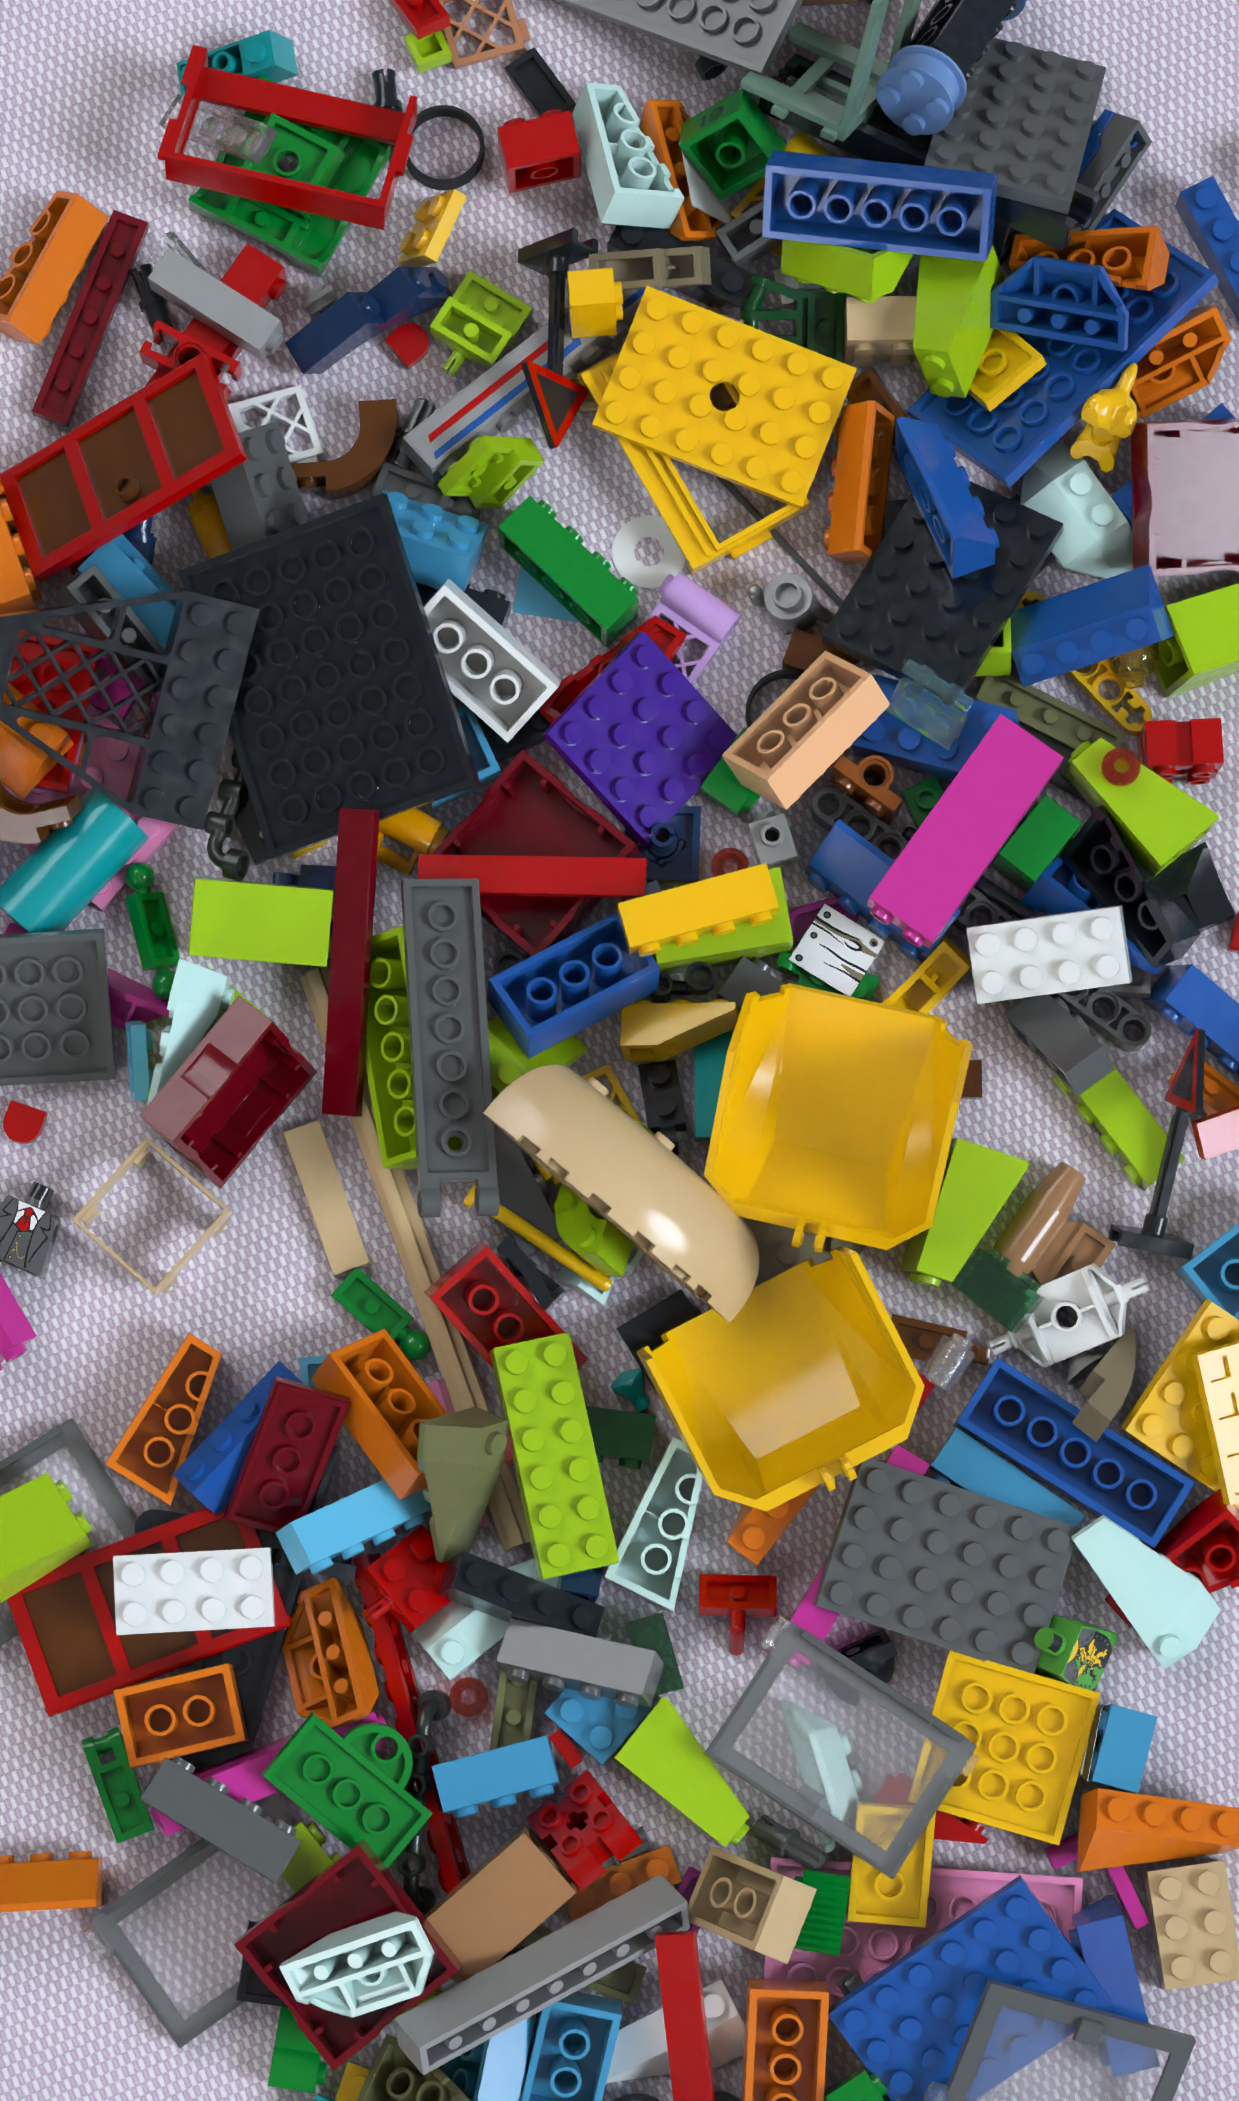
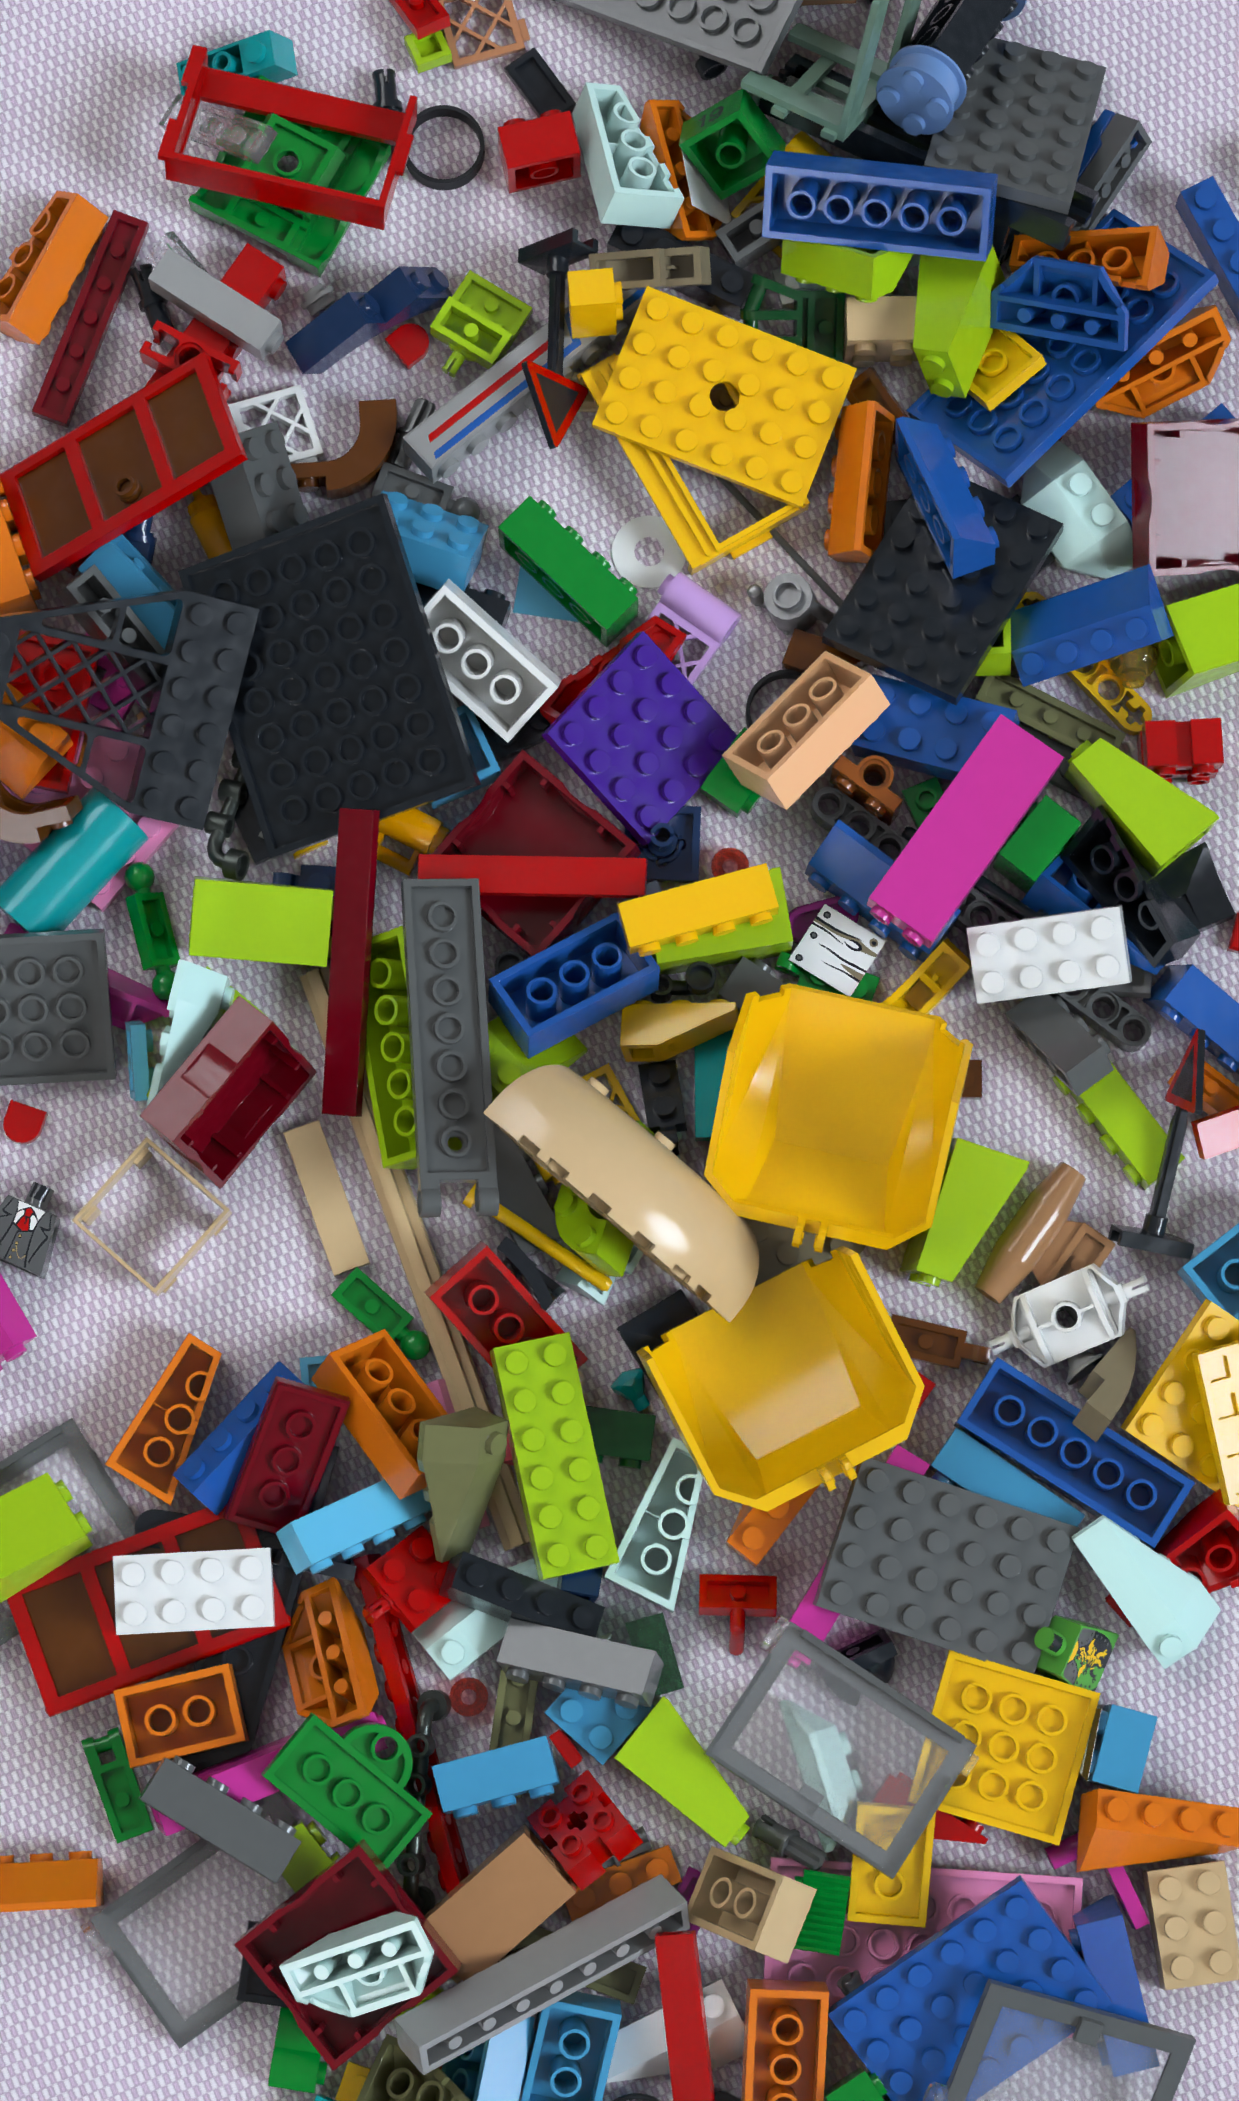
yellow plate [397,189,467,267] -> none
lime plate [437,435,545,509] -> none
light grey brick [747,811,798,870] -> none
clear light blue plate [886,659,974,751] -> none
clear brick [922,1332,976,1392] -> none
clear green brick [951,1247,1045,1334] -> none
yellow animal [1070,362,1138,472] -> none
clear red plate [1101,748,1140,787] -> none

